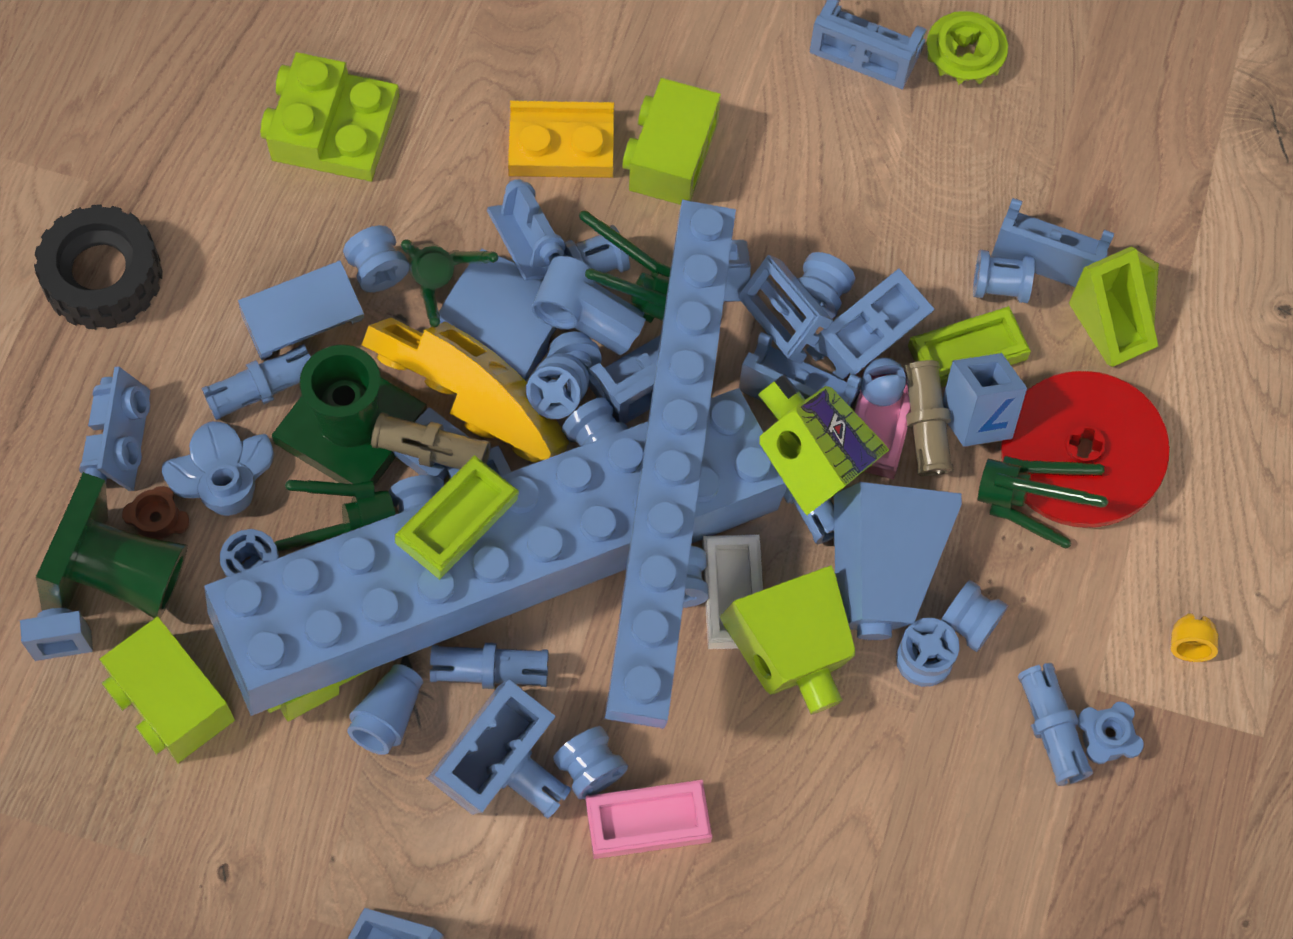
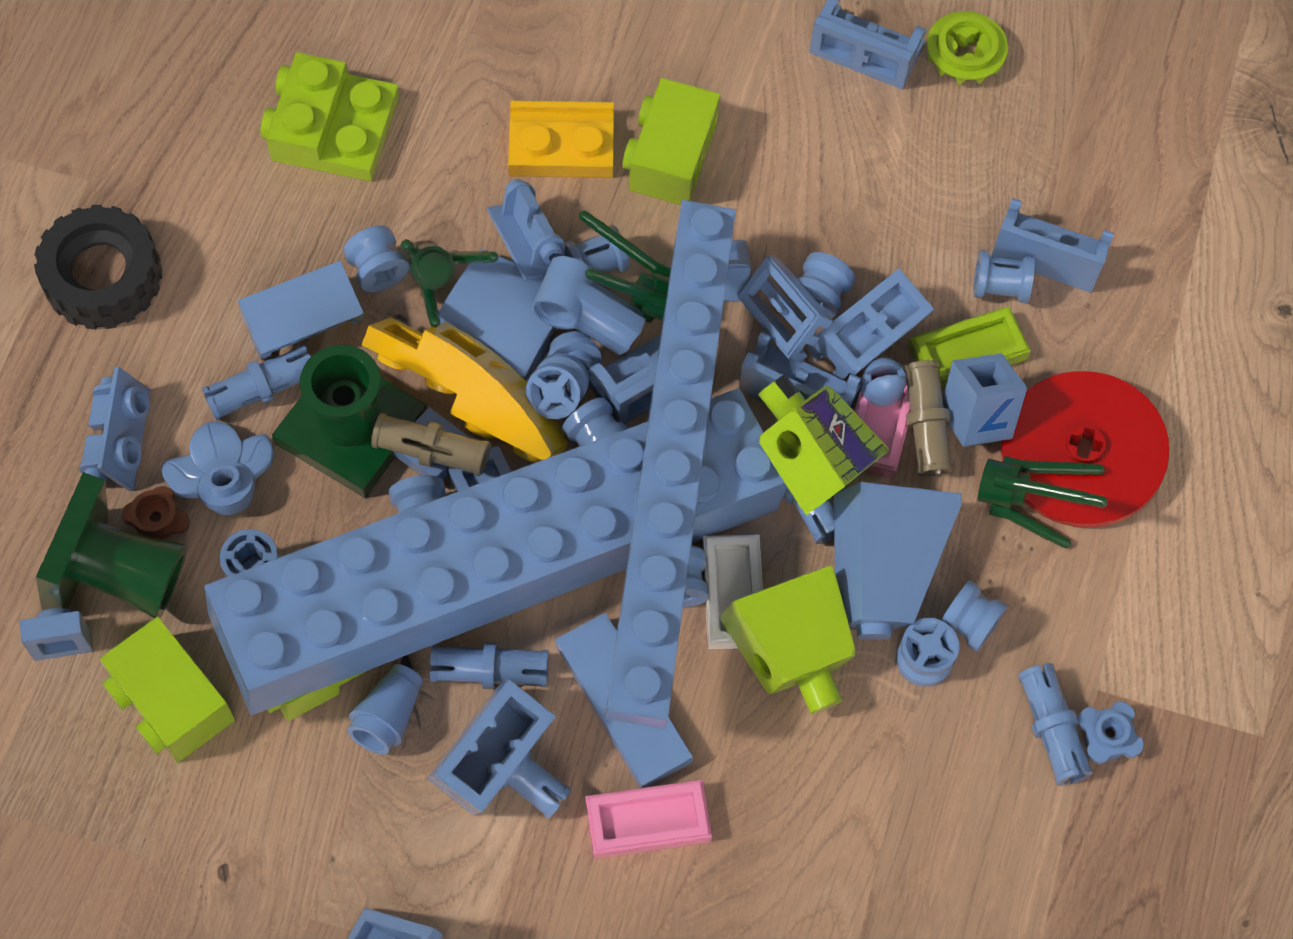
dark green plant [274,480,395,551] -> none
lime tile [395,455,519,580] -> none
medium blue wheel [553,726,628,800] -> none
lime slope [1069,247,1159,367] -> none
yellow hinge [1171,613,1218,662] -> none
none -> medium blue tile [555,613,693,788]

